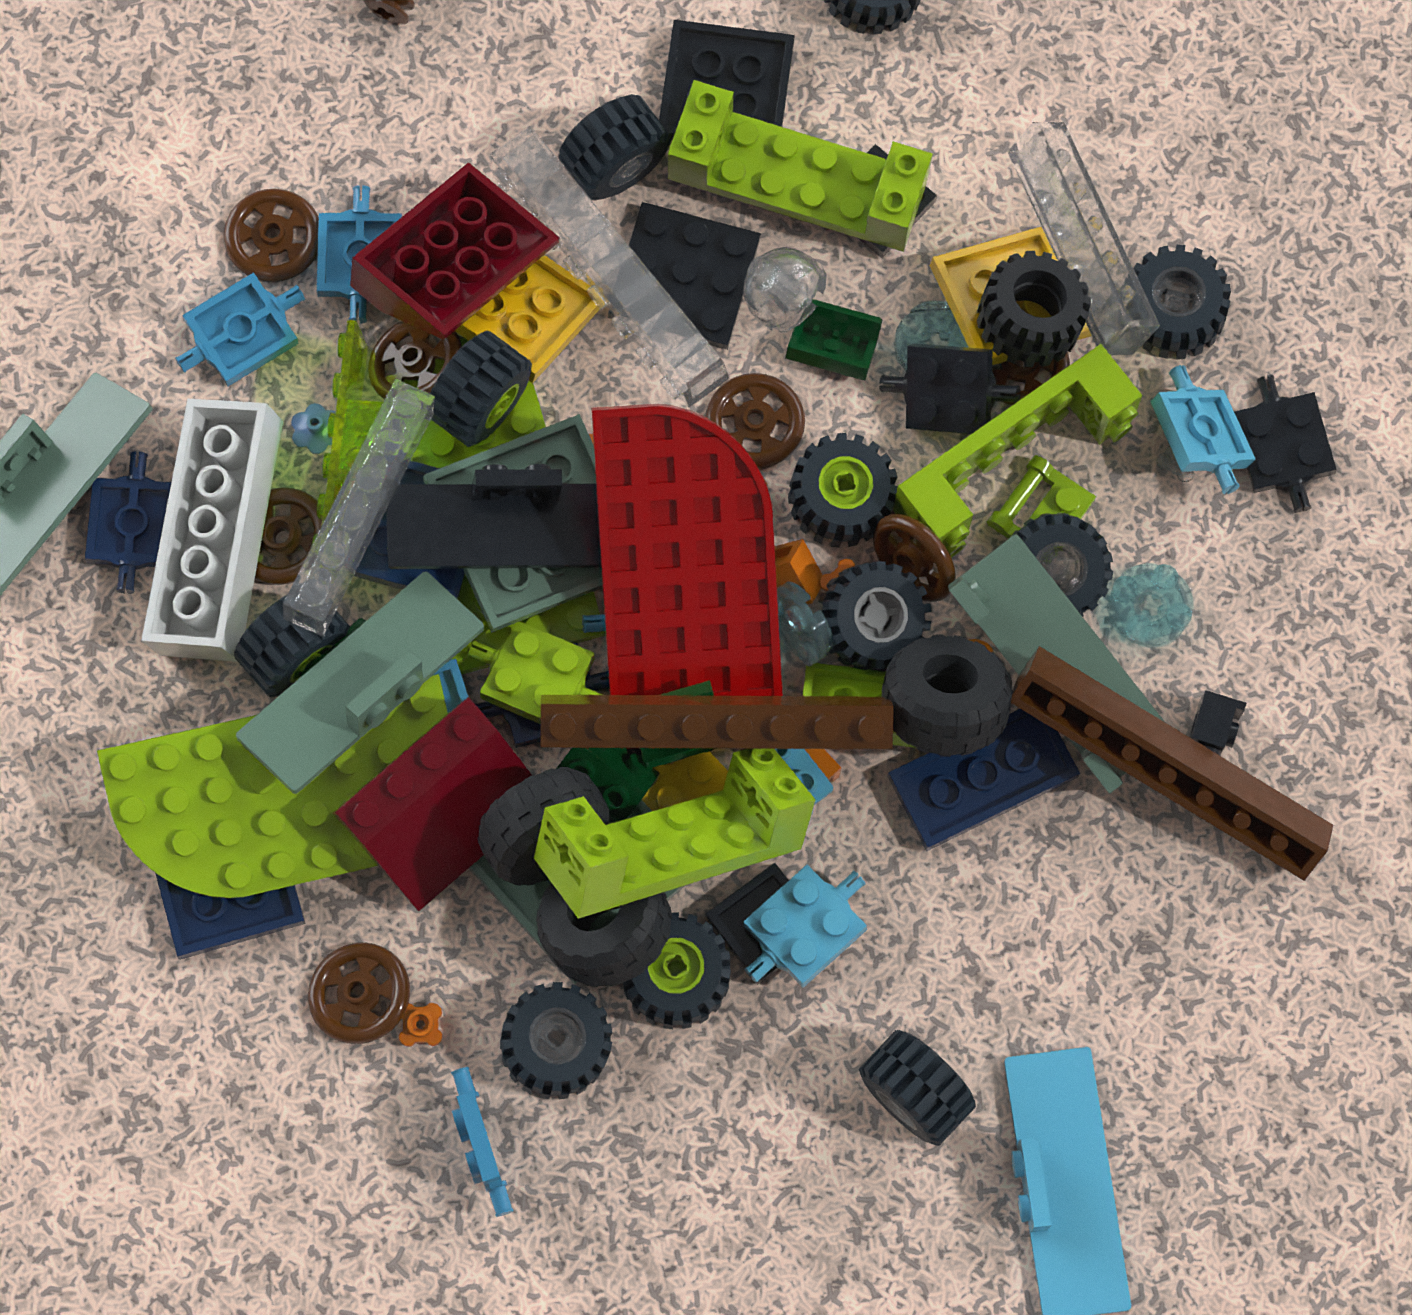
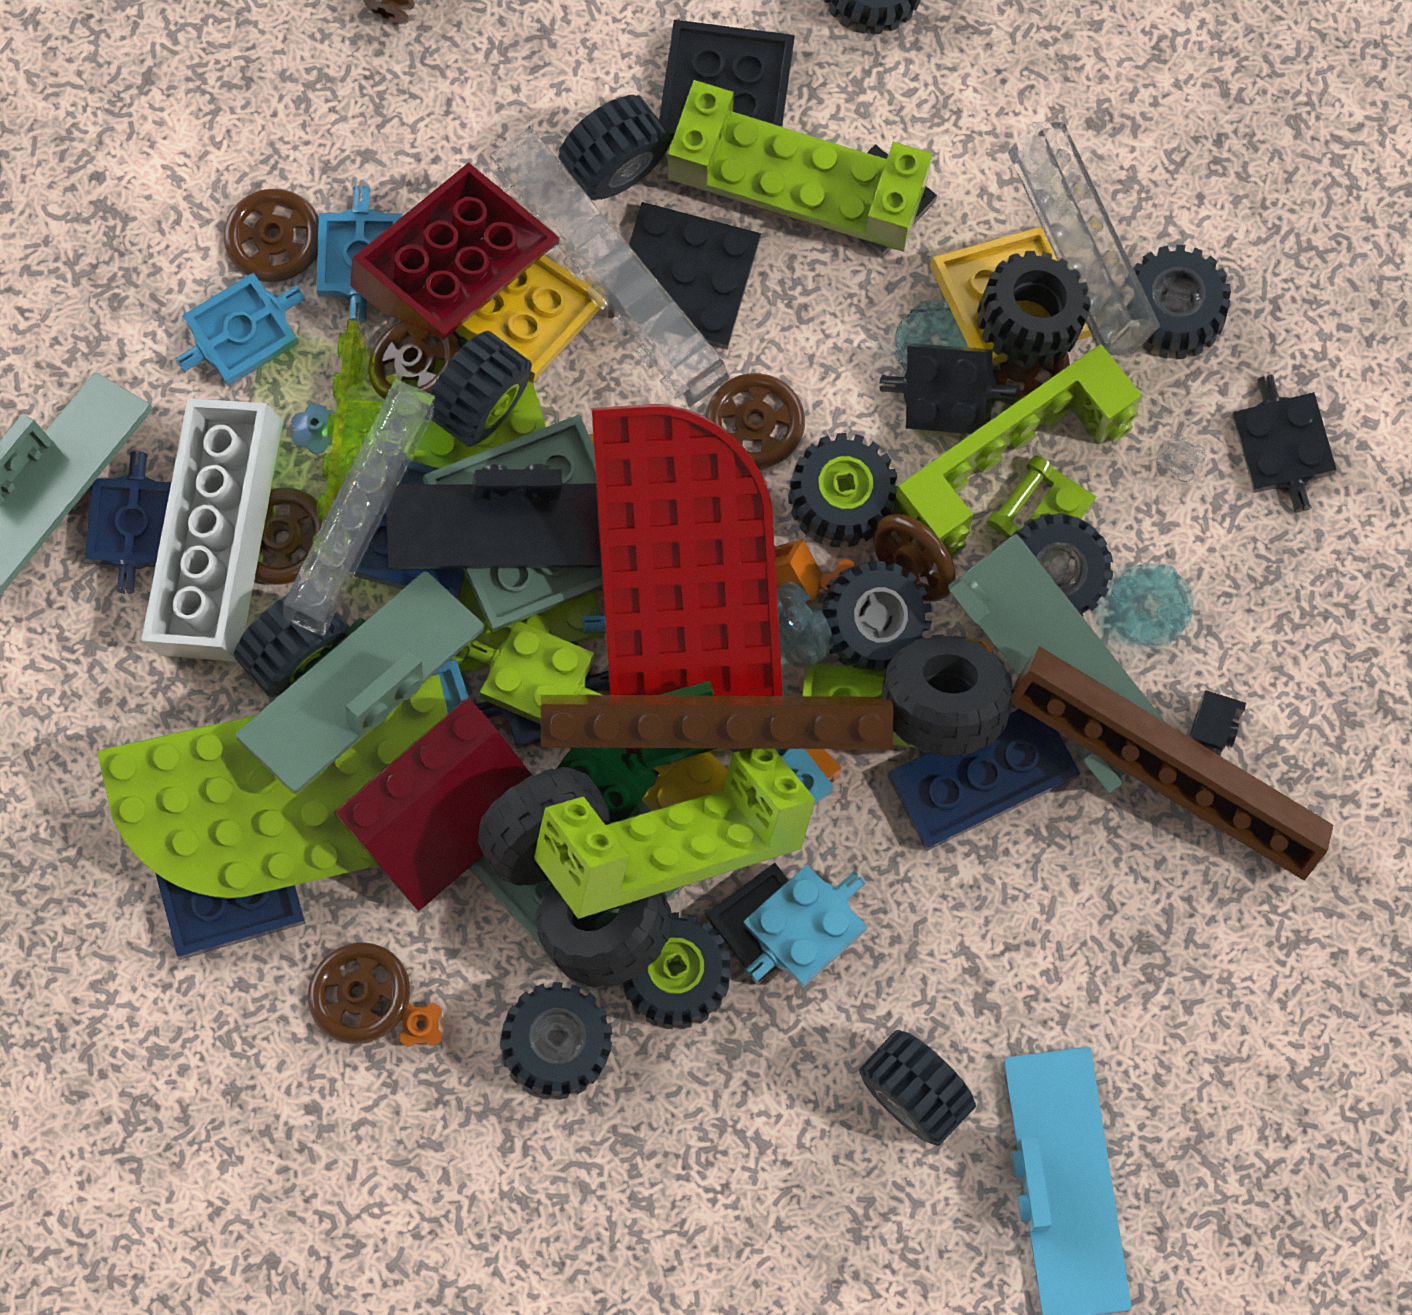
dark azure plate [451,1067,514,1217] -> none
clear cylinder [743,247,827,332] -> none
dark green bracket [785,297,883,381] -> none
medium azure plate [1150,365,1255,494] -> none

